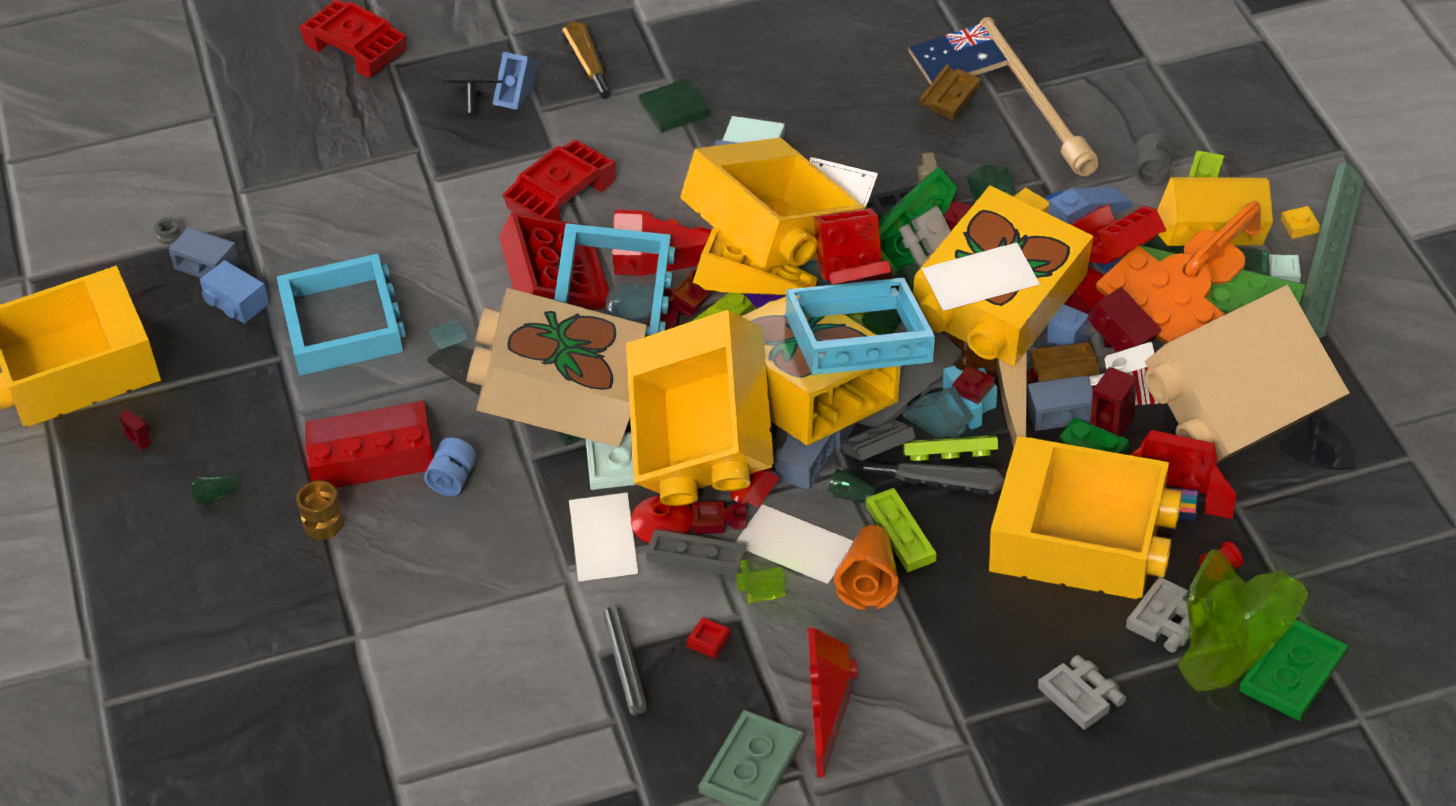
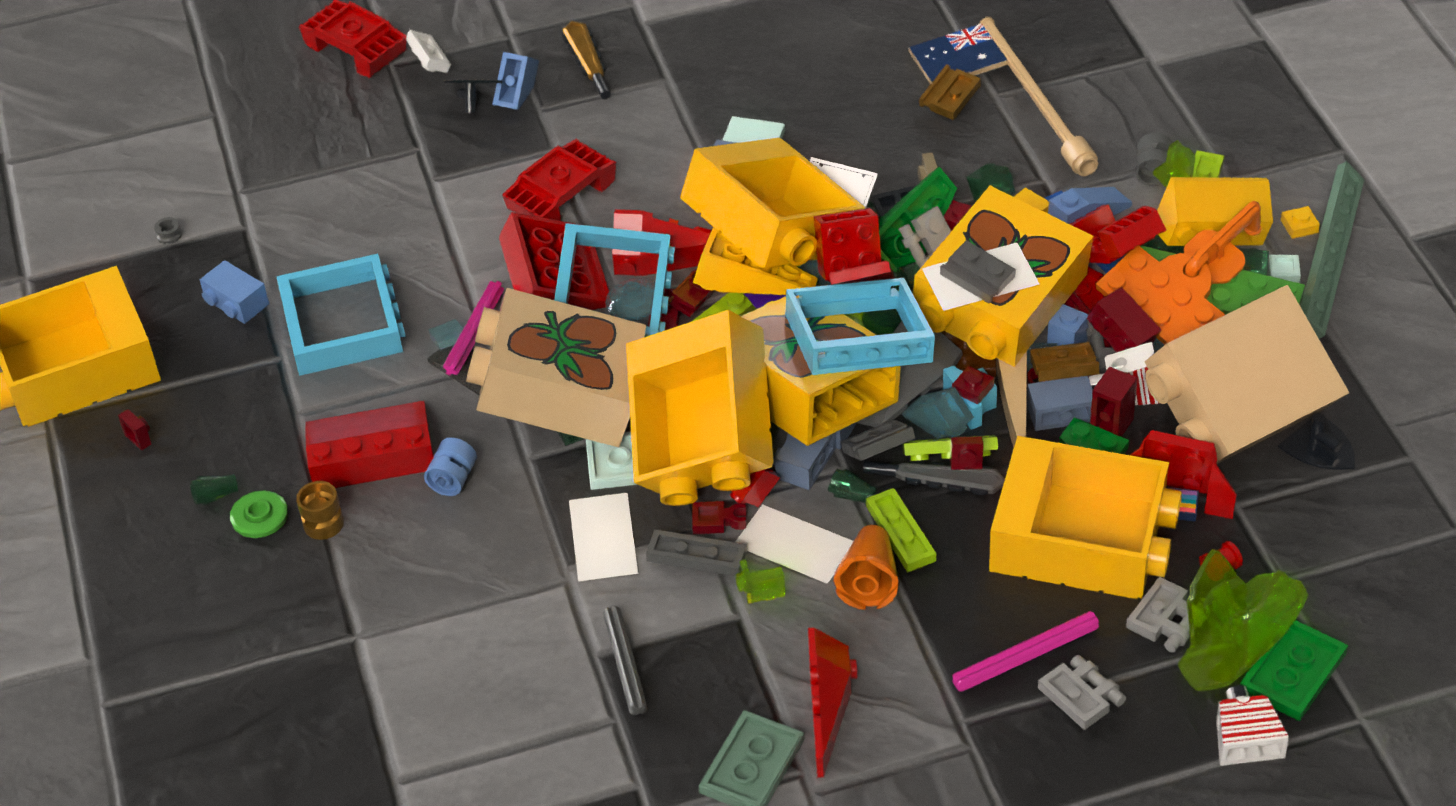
sand blue brick [169,227,240,278] -> none
red dish [631,495,692,544] -> none
clear green tile [639,78,710,133] -> none
red tile [686,617,731,659] -> none
none -> bright green wheel [230,490,288,538]
none -> white plate [406,30,451,73]
none -> dark pink axle [443,281,504,376]
none -> dark grey plate [940,240,1016,304]
none -> dark red plate [950,436,983,470]
none -> dark pink axle [952,611,1099,692]
none -> clear neon green bracket [1153,140,1196,188]
none -> white torso [1217,685,1289,766]

